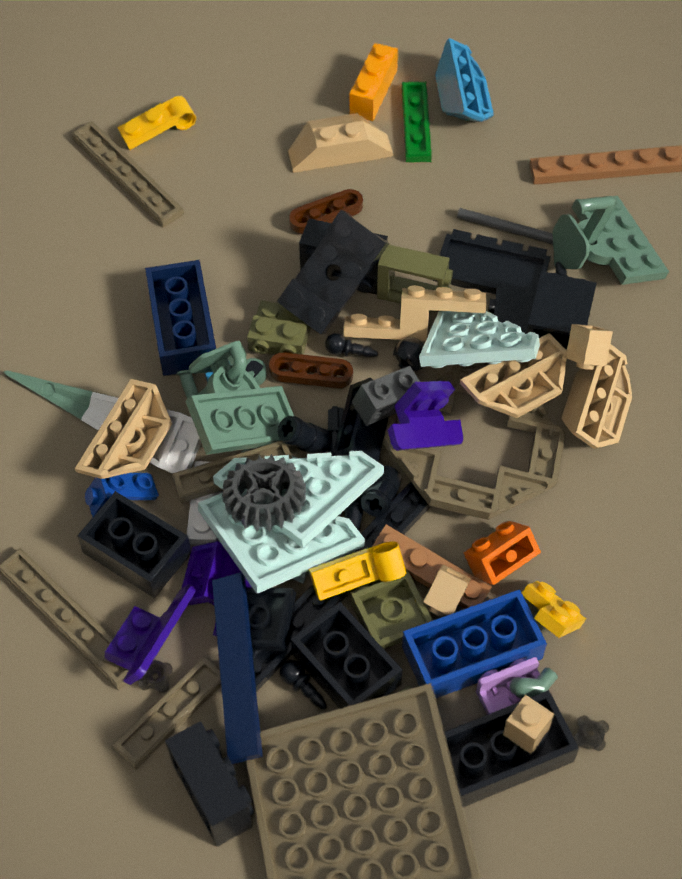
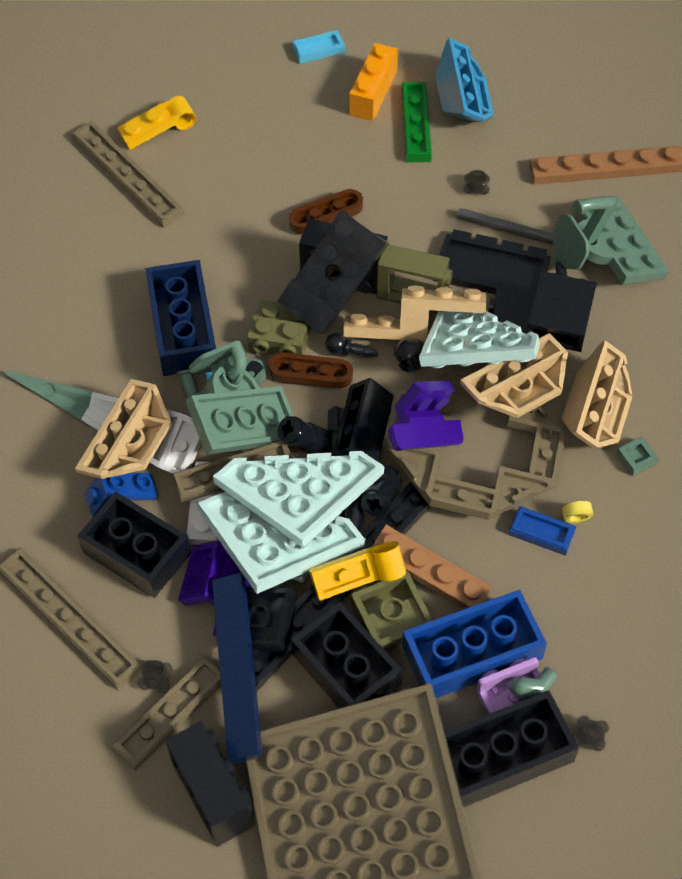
dark purple plate [104,584,196,685] -> none
dark grey gear [222,454,306,532] -> none
black bar [280,660,327,710] -> none
tan wedge [288,113,393,173] -> none
dark grey brick [352,366,420,426] -> none
tan brick [423,565,471,617] -> none
orange brick [463,521,541,585] -> none
tan brick [503,695,554,754] -> none
yellow plate [522,581,586,638] -> none
tan brick [566,324,613,370] -> none
none -> medium azure tile [292,30,346,64]
none -> clear smoke plate [464,170,490,195]
none -> blue tile [509,506,576,556]
none -> light yellow tile [562,501,593,523]
none -> sand green tile [616,437,659,476]

